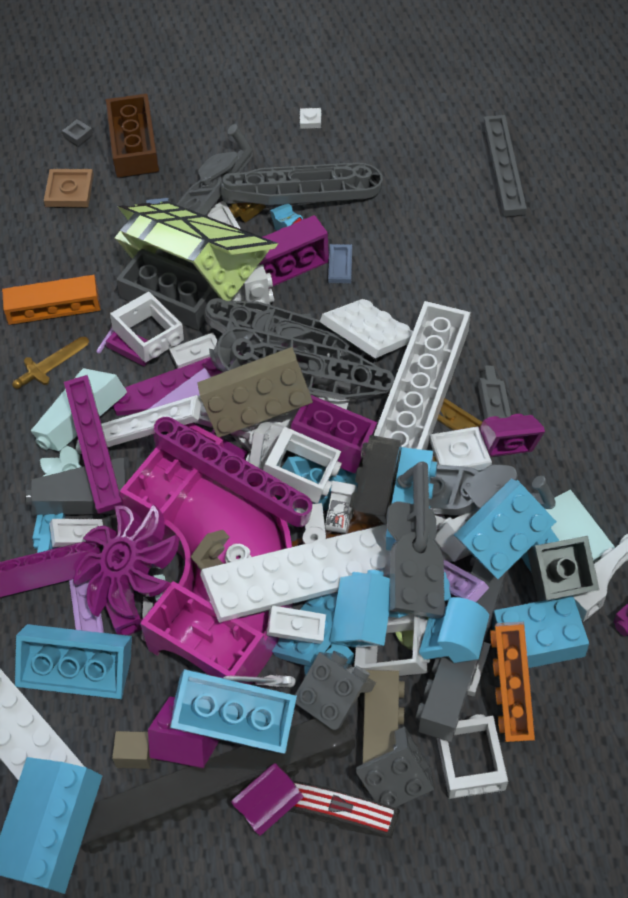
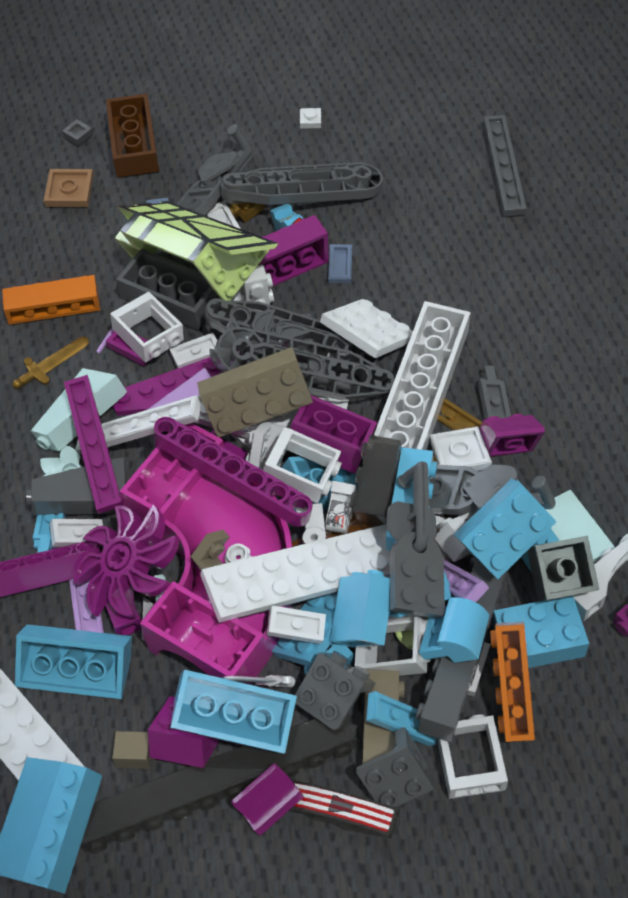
none -> medium azure tile [366,691,436,746]

